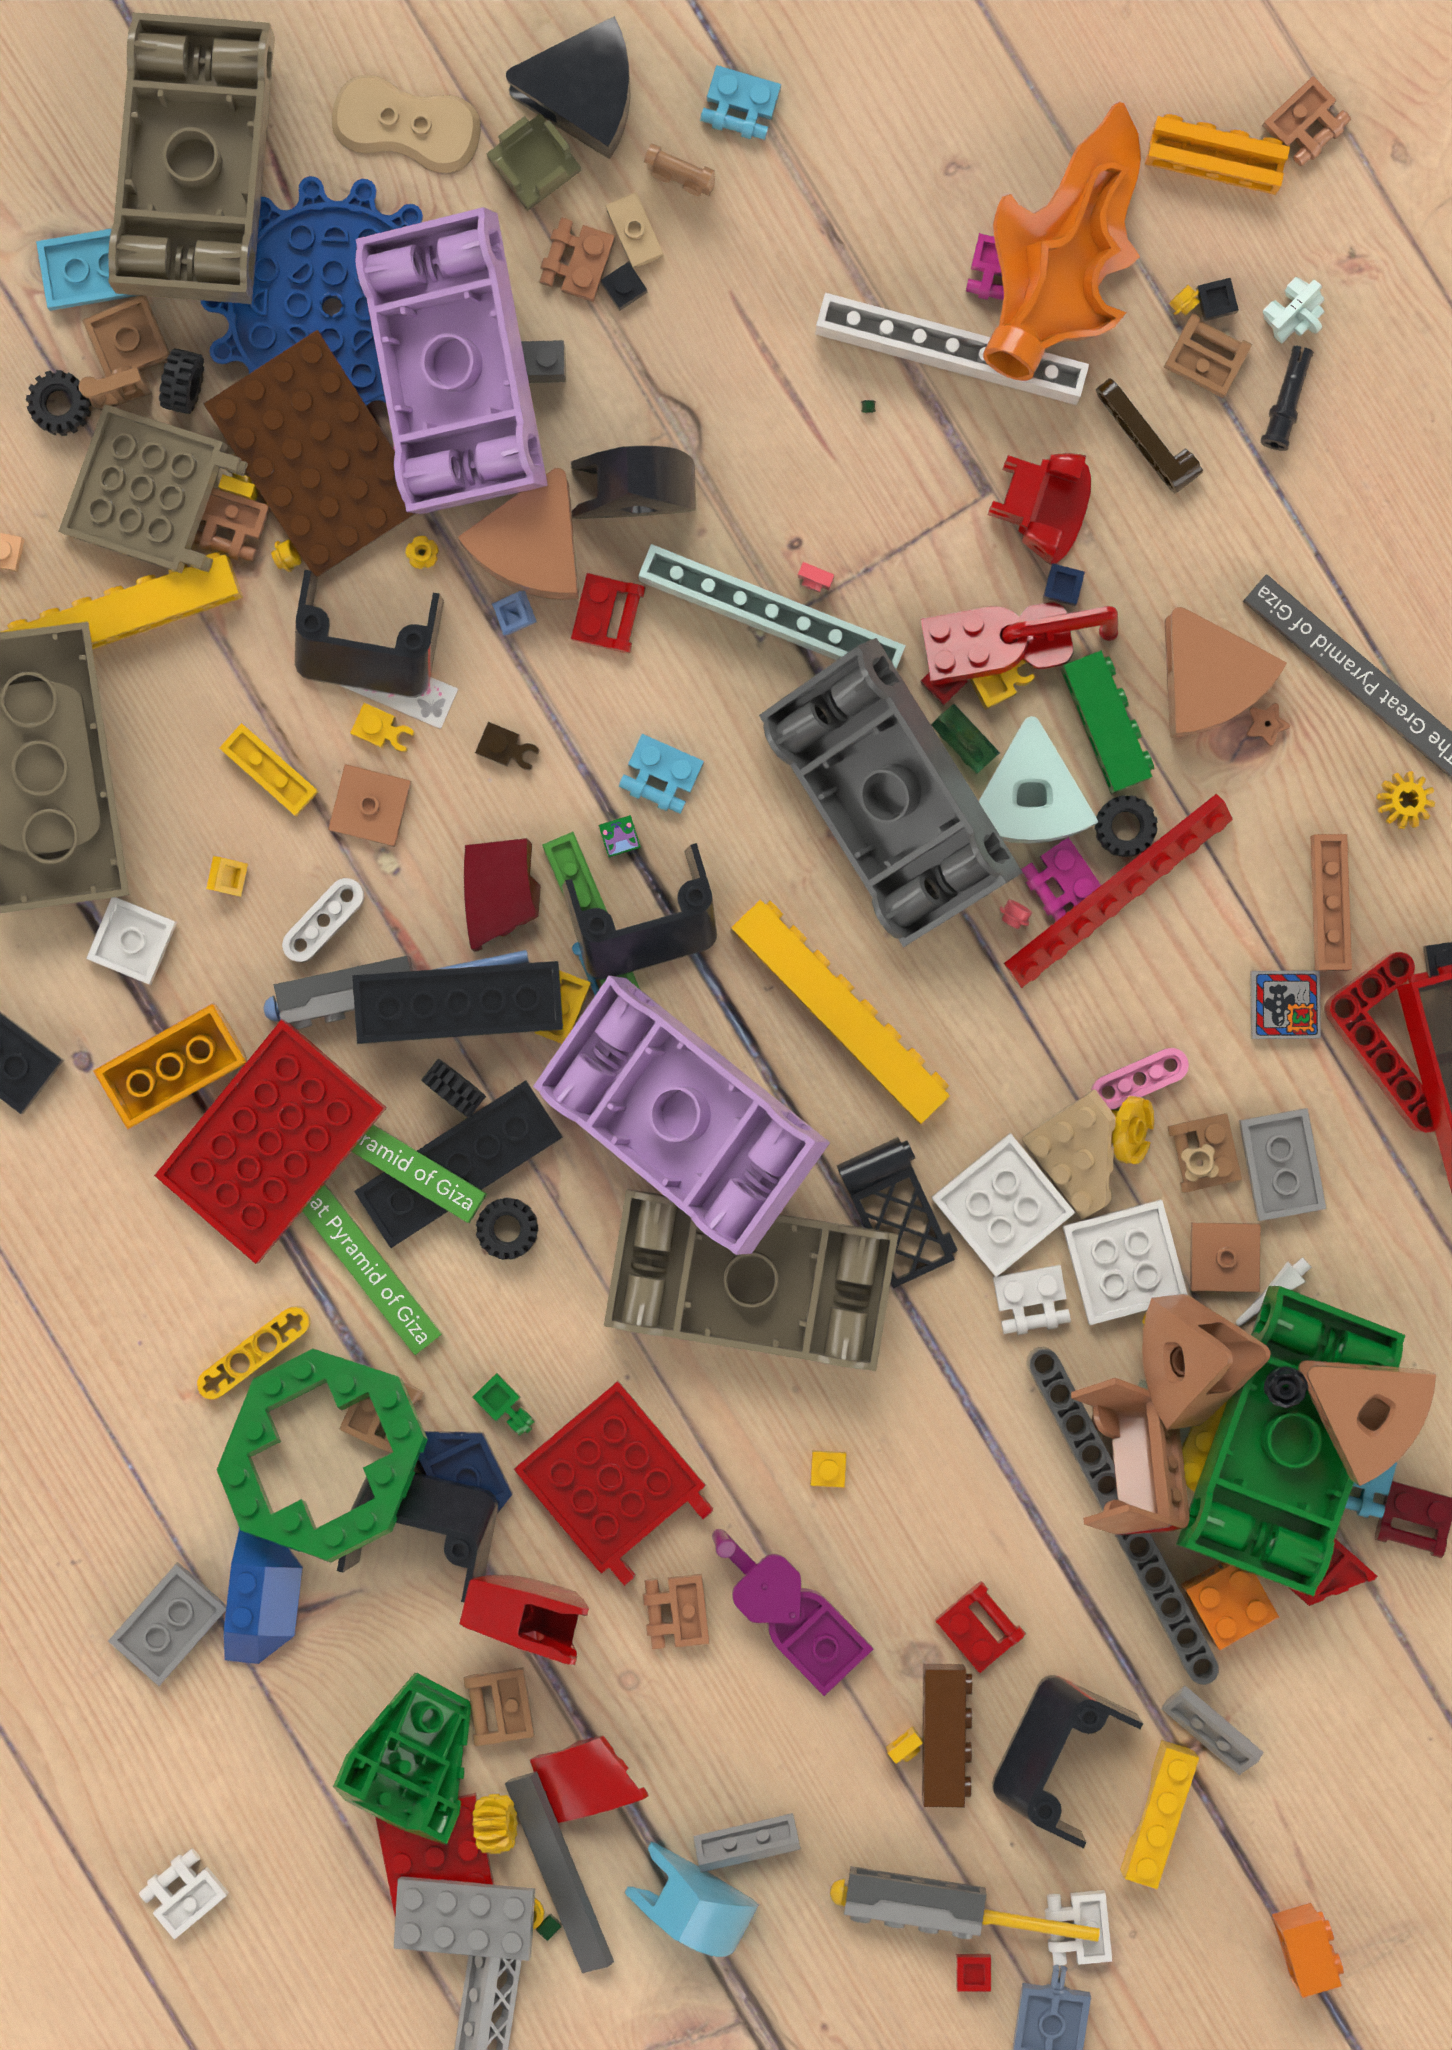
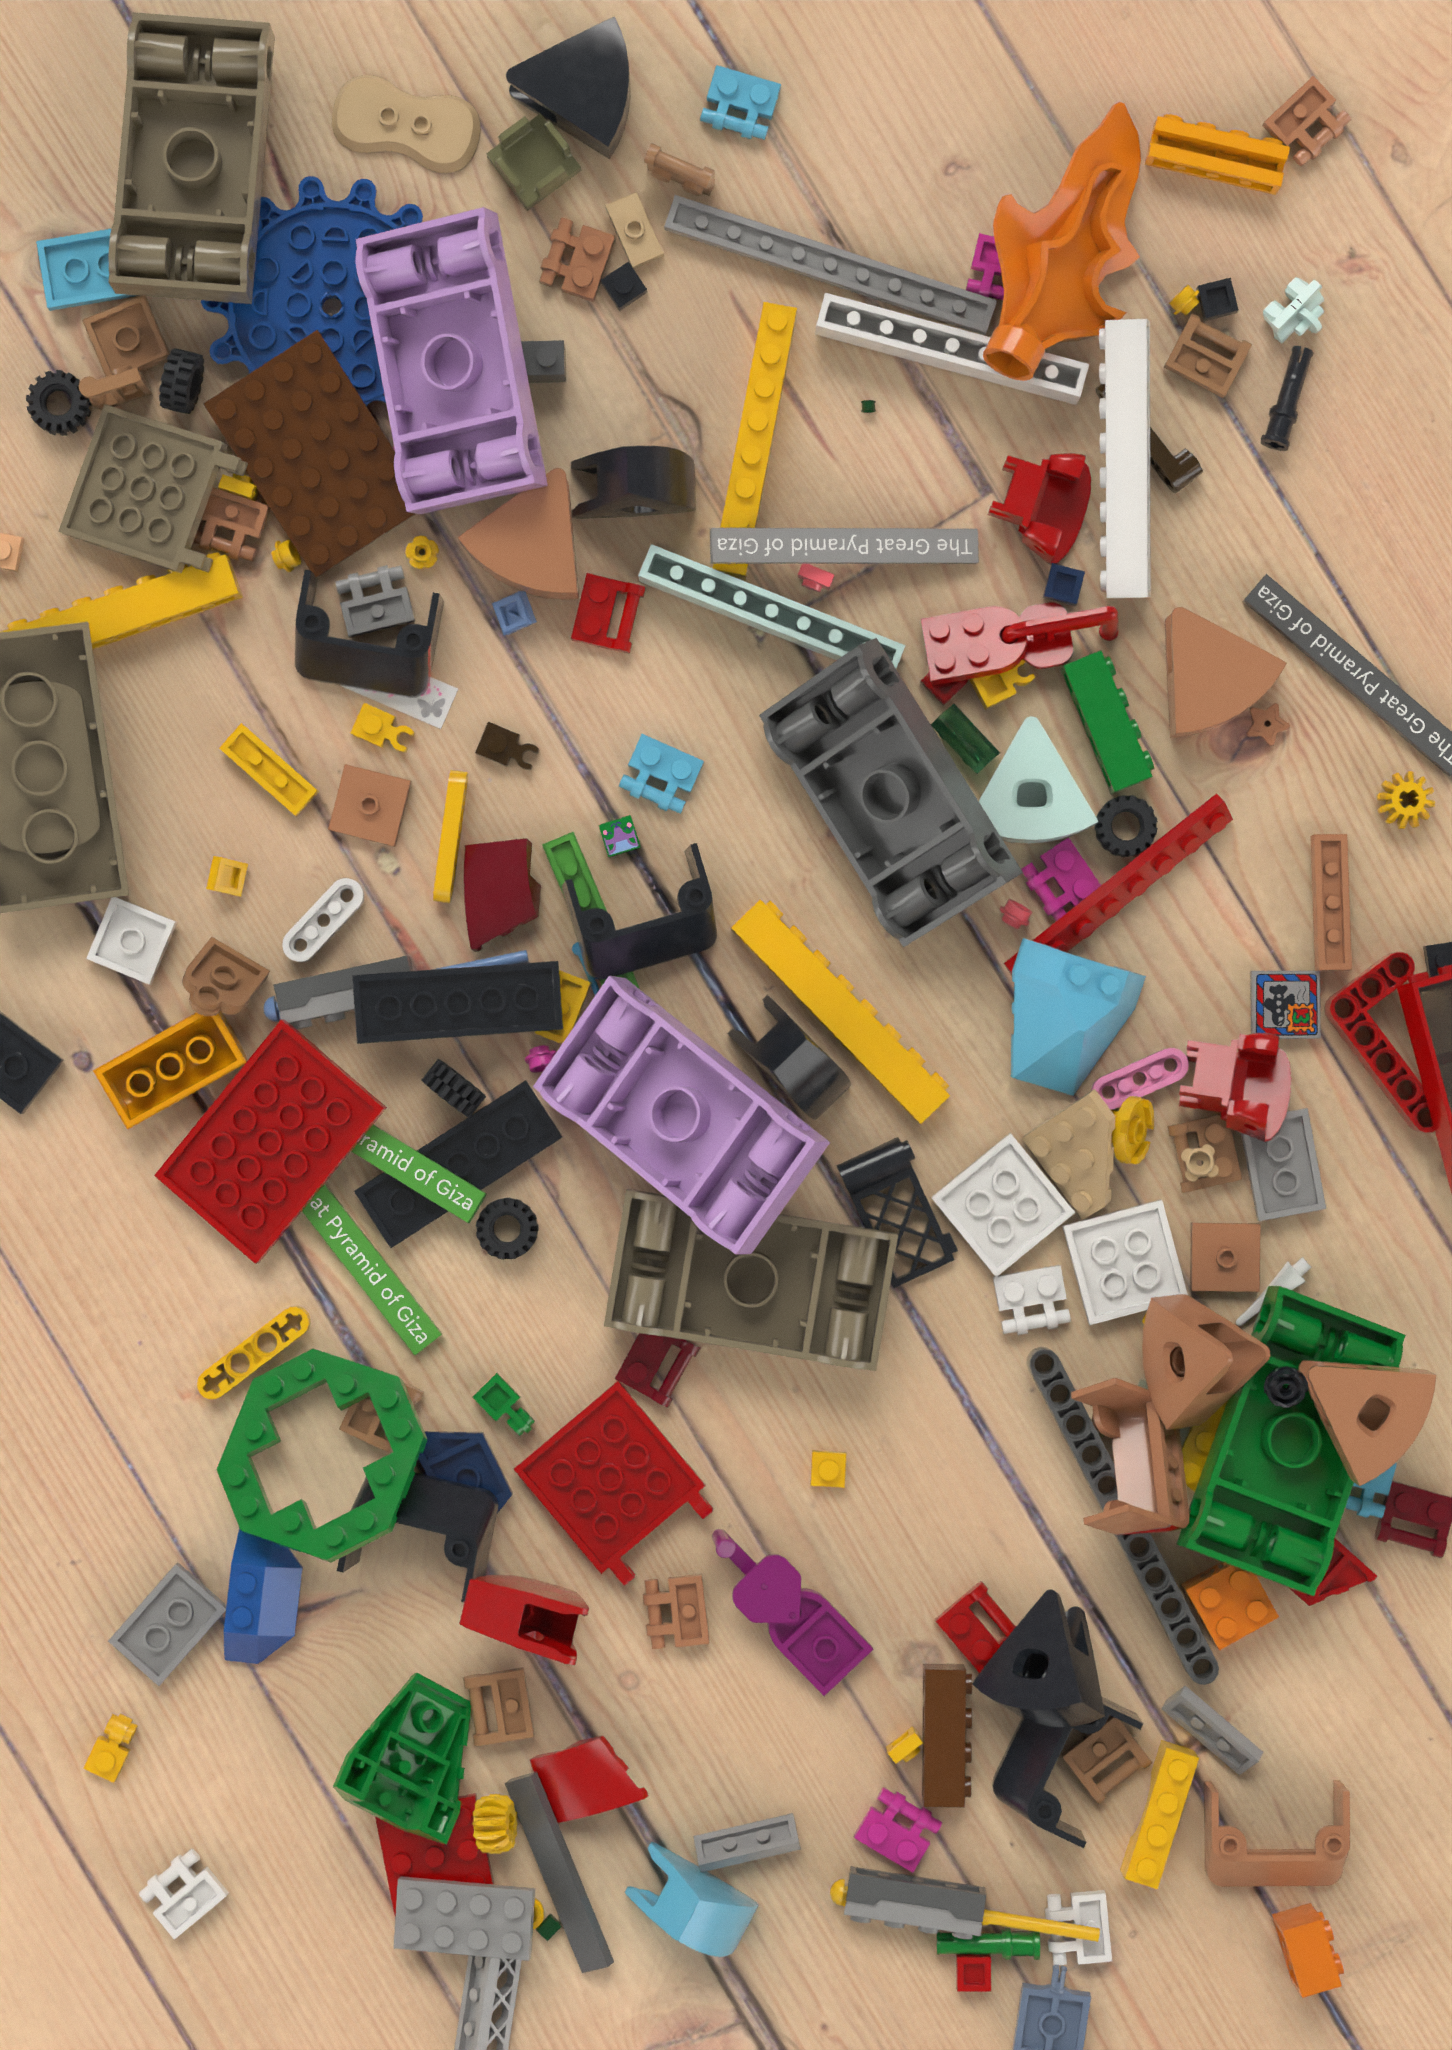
none -> yellow plate [83,1714,138,1783]
none -> medium nougat plate [182,937,270,1016]
none -> light grey plate [335,565,415,637]
none -> yellow beam [433,770,468,903]
none -> dark pink plate [525,1045,556,1073]
none -> dark red plate [615,1333,701,1408]
none -> light grey plate [664,195,997,335]
none -> light grey tile [710,528,979,564]
none -> yellow brick [713,302,797,581]
none -> black piece [727,995,851,1120]
none -> dark pink plate [854,1787,942,1873]
none -> green pin [937,1928,1040,1960]
none -> black piece [972,1589,1105,1727]
none -> medium azure wedge [1011,938,1146,1096]
none -> medium nougat plate [1061,1716,1152,1804]
none -> white brick [1099,319,1151,598]
none -> piece [1179,1033,1292,1142]
none -> nougat windscreen [1204,1780,1350,1887]

